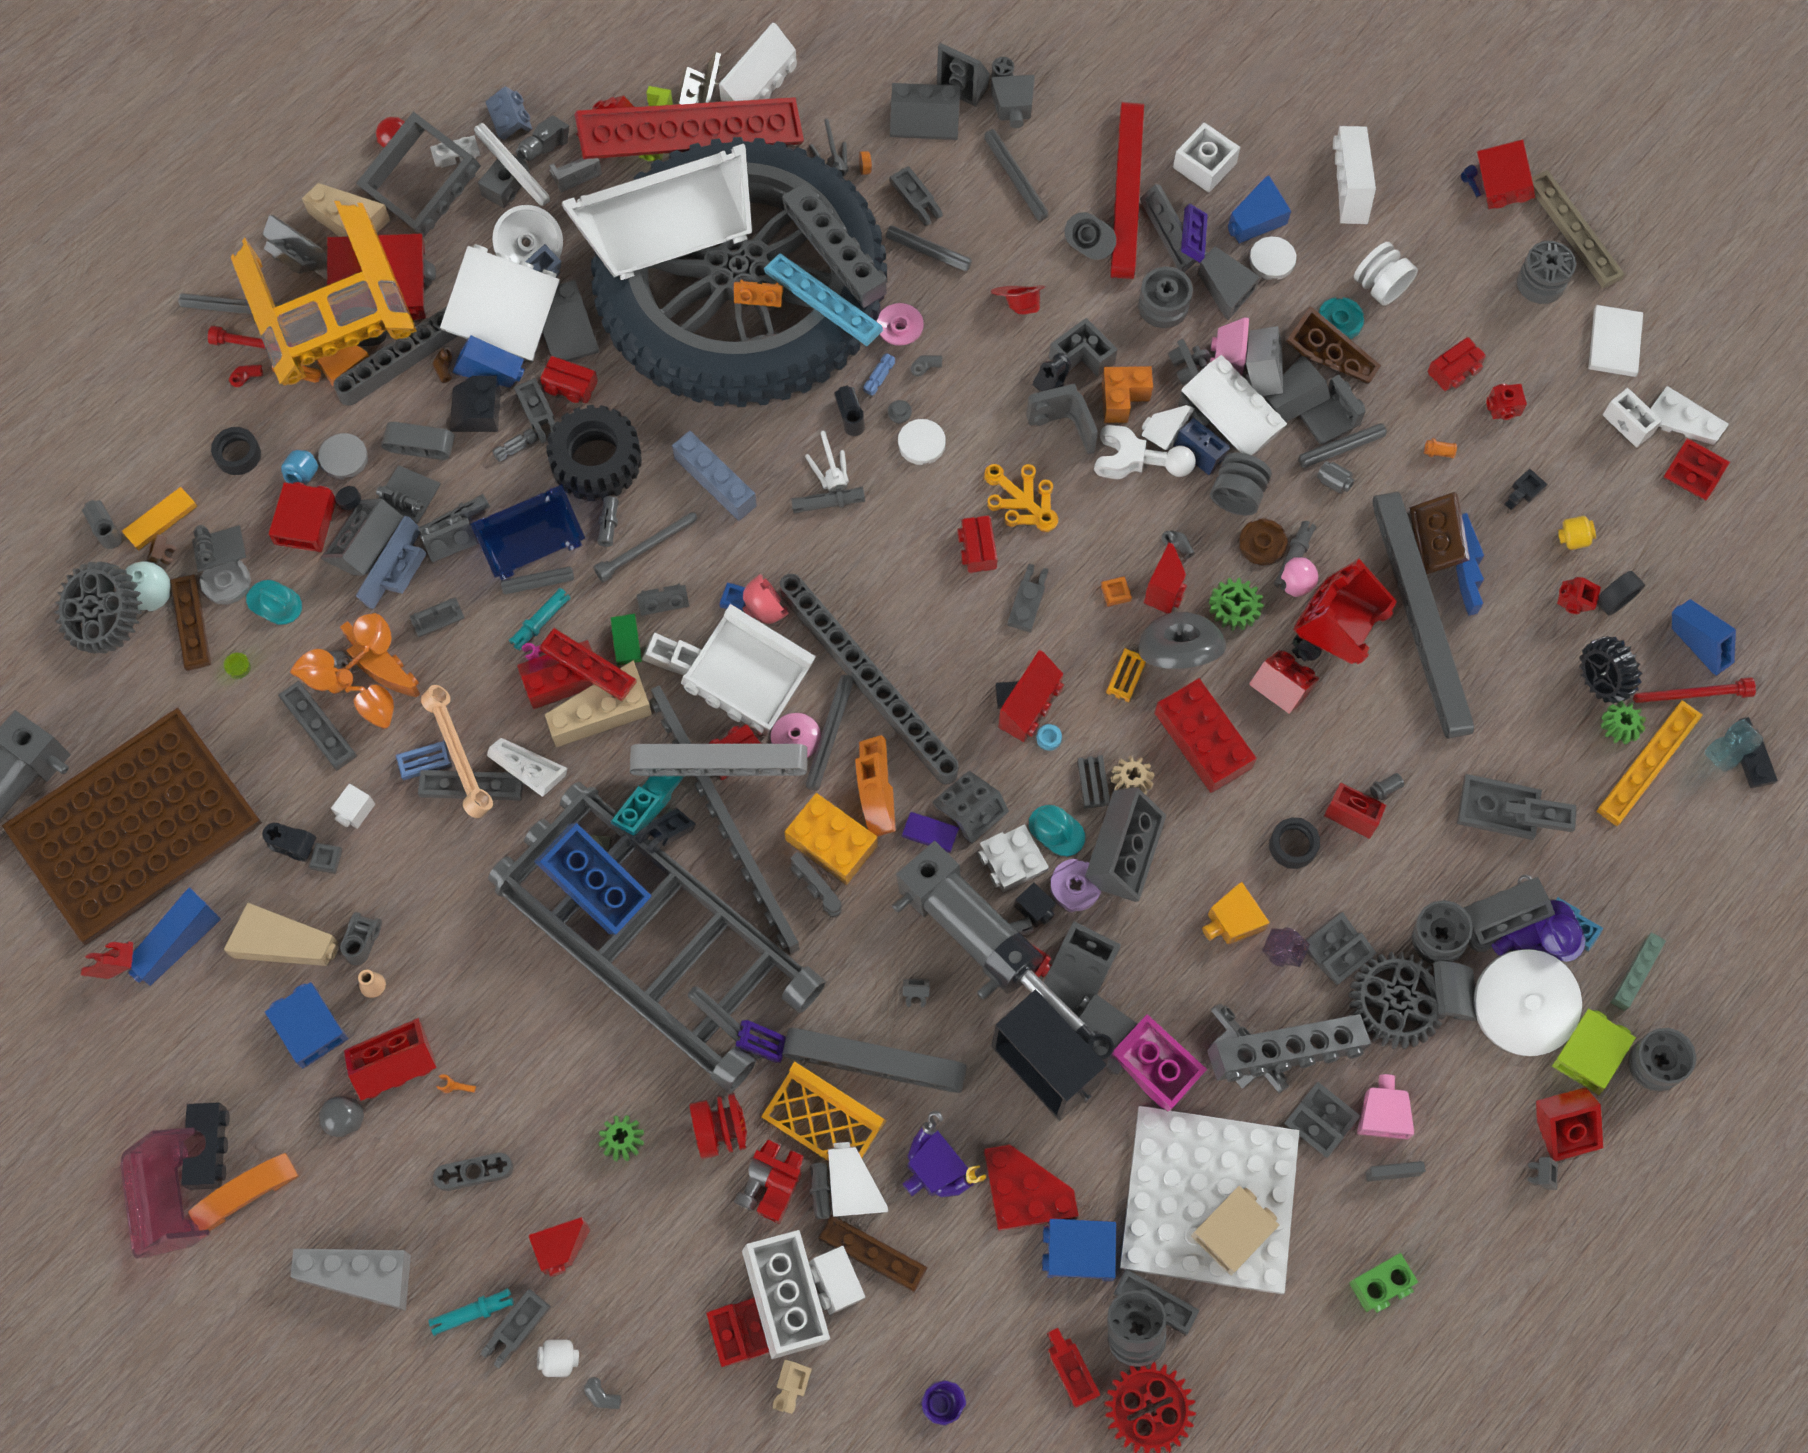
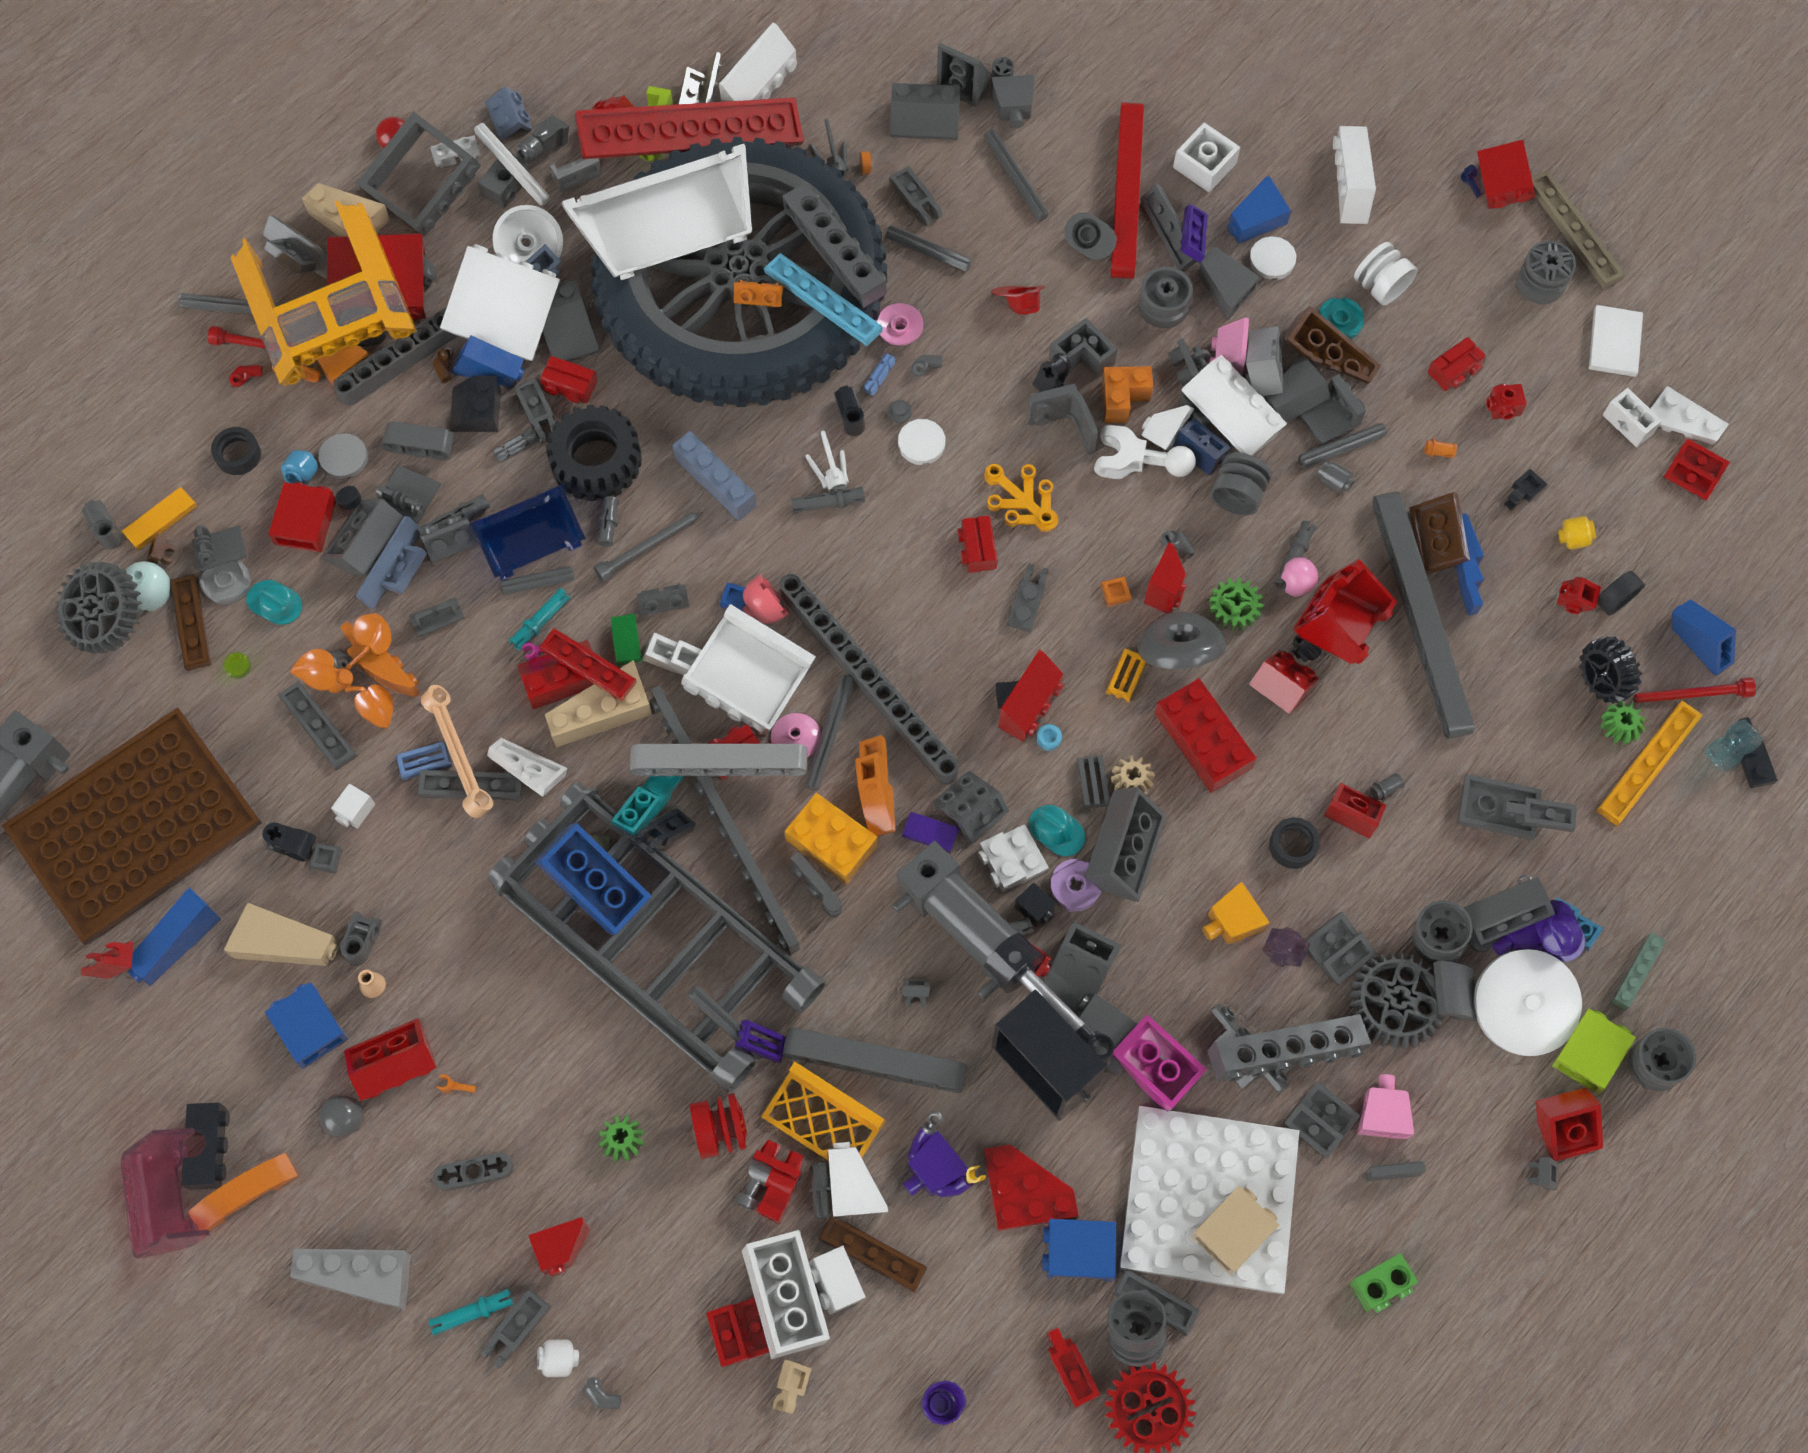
reddish brown tile [1238,518,1288,566] -> none

